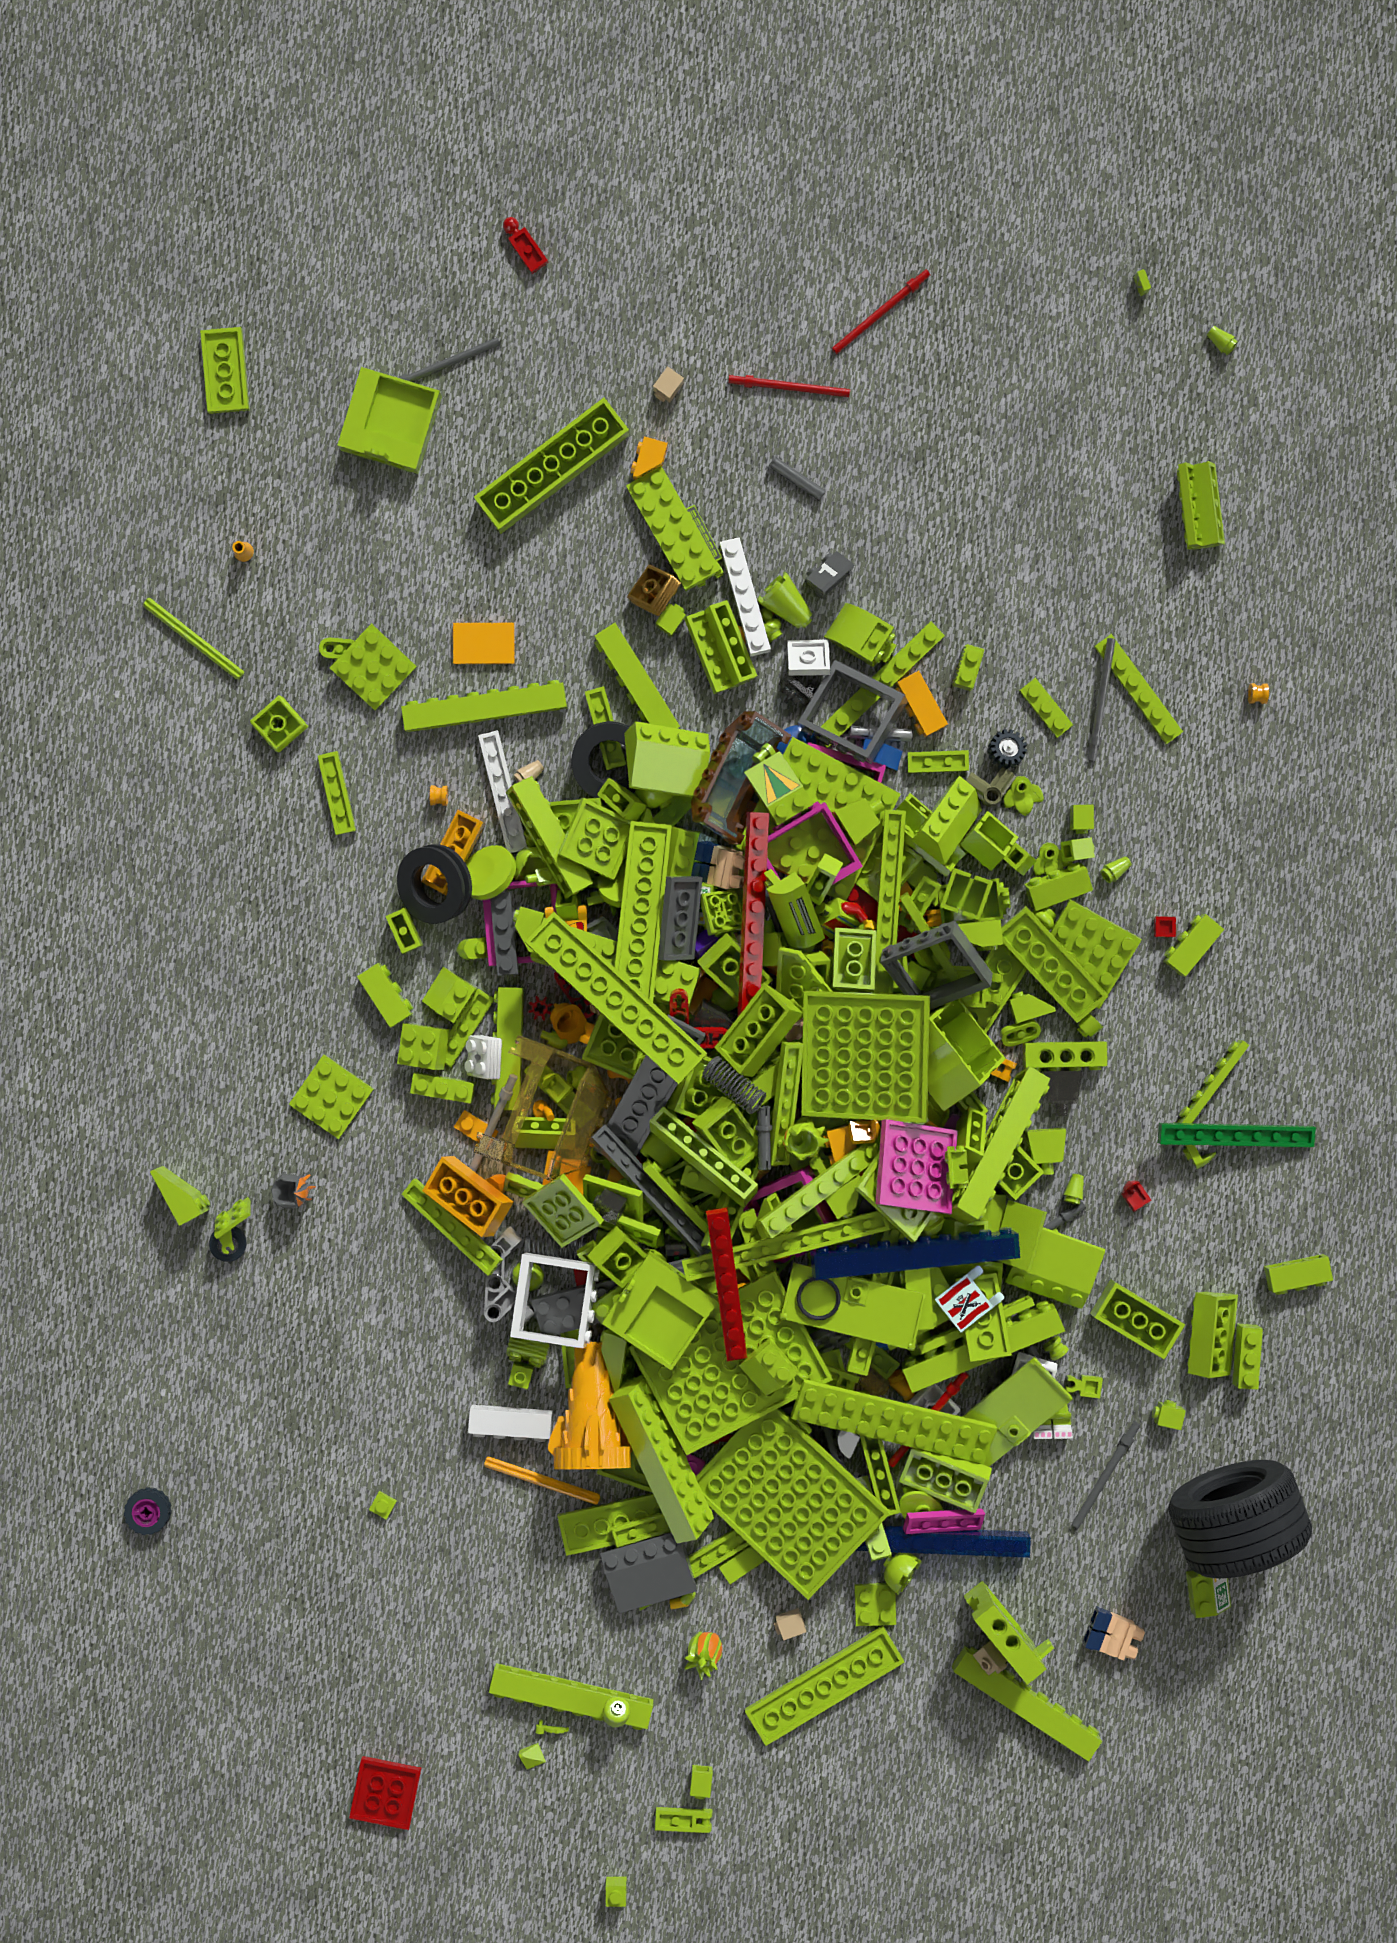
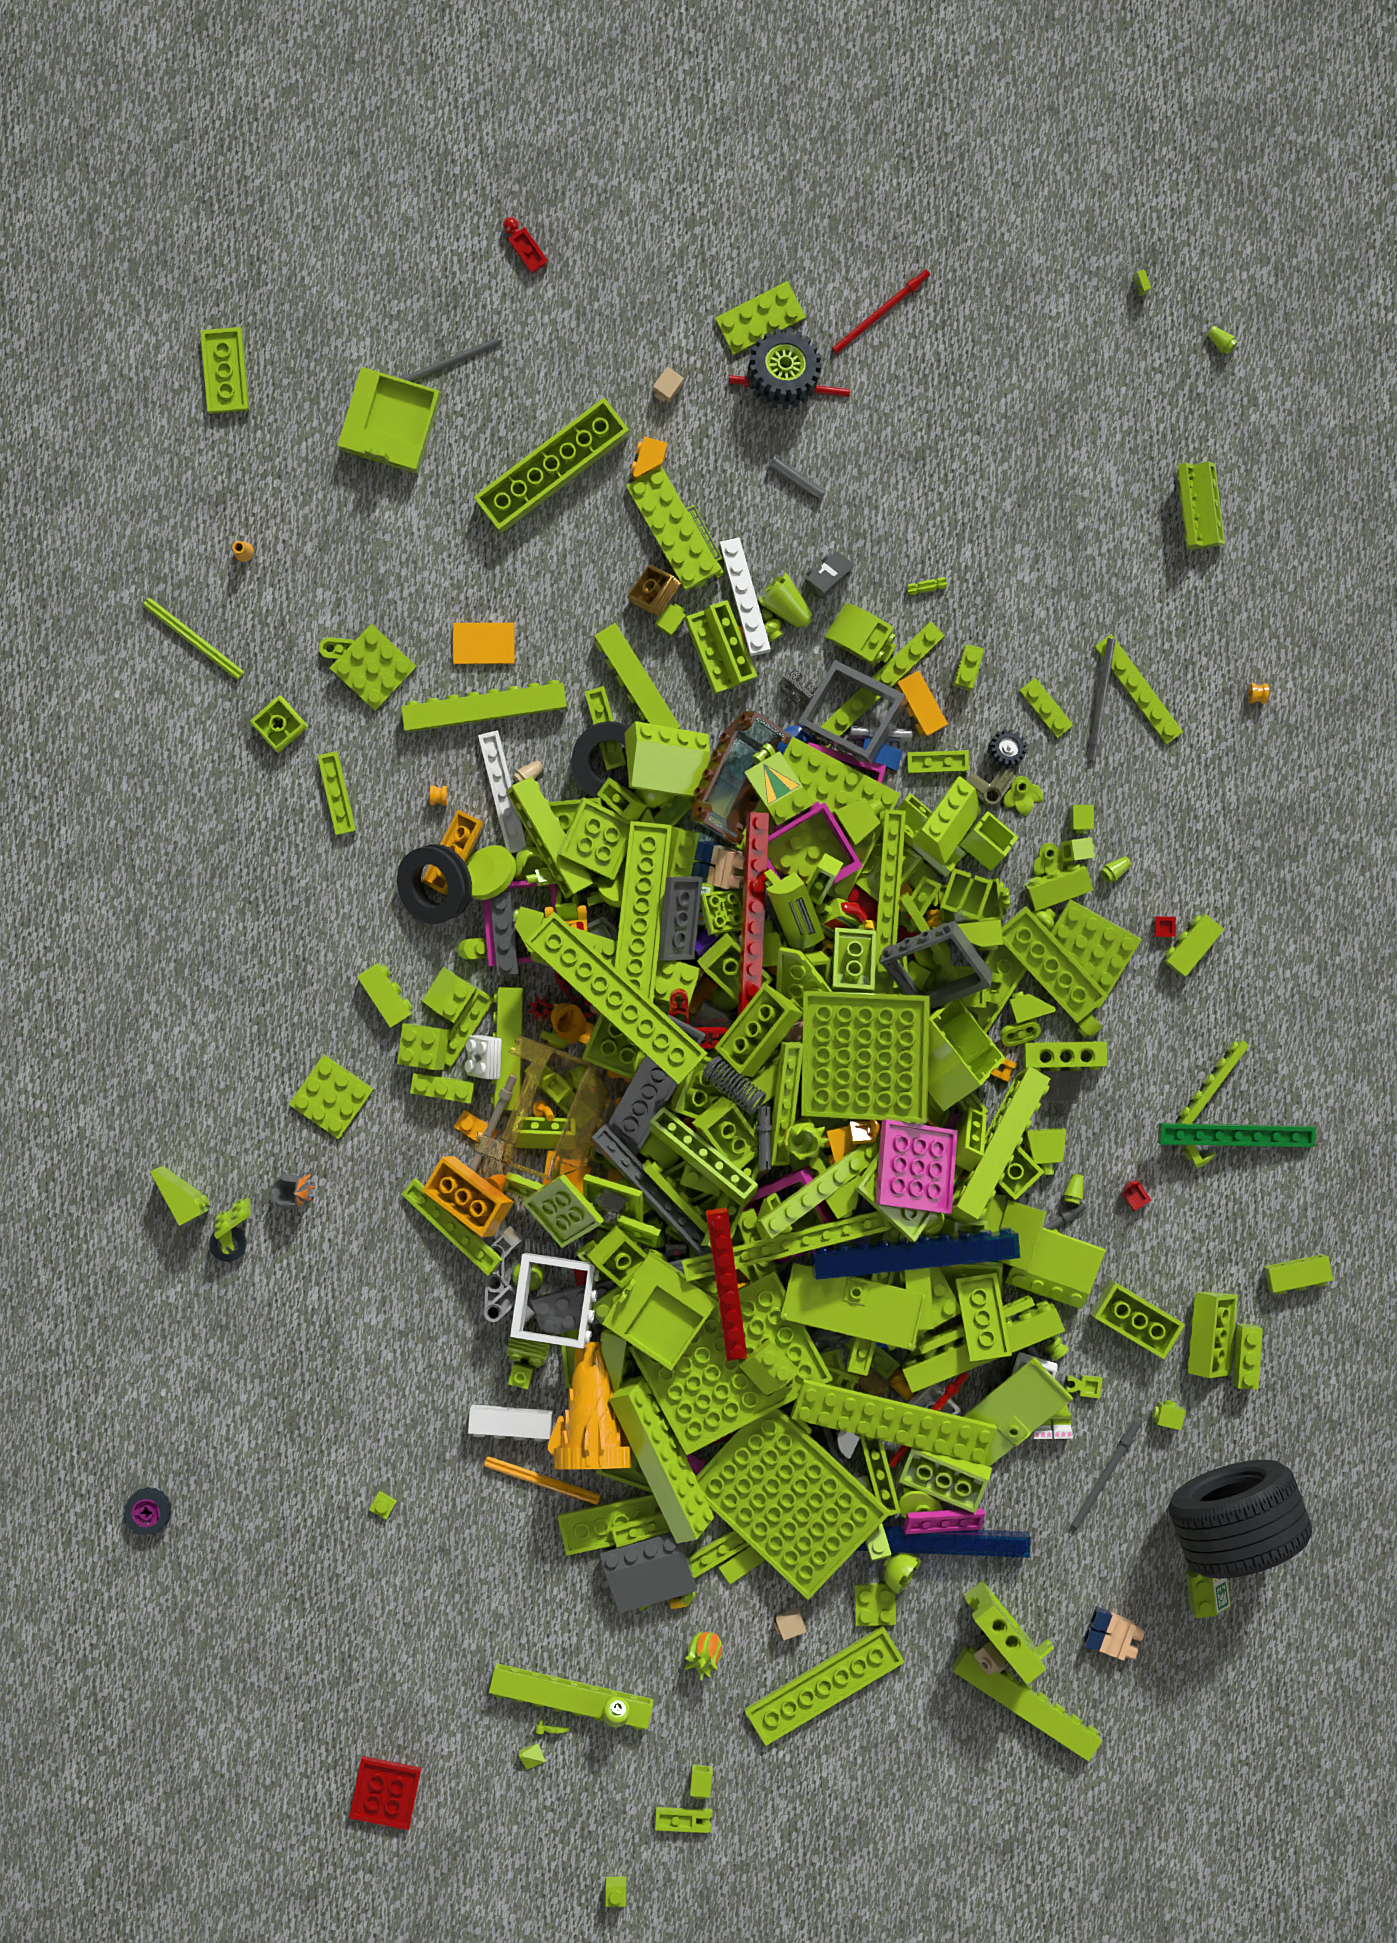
lime brick [385,908,424,954] -> none
white plate [788,640,830,676] -> none
black tyre [797,1276,841,1320] -> none
flag [935,1266,1004,1332] -> none
lime hinge [945,1146,969,1189] -> none
lime brick [1003,842,1037,876] -> none
none -> lime plate [715,281,806,356]
none -> black wheel [747,329,822,409]
none -> lime axle [907,577,947,596]

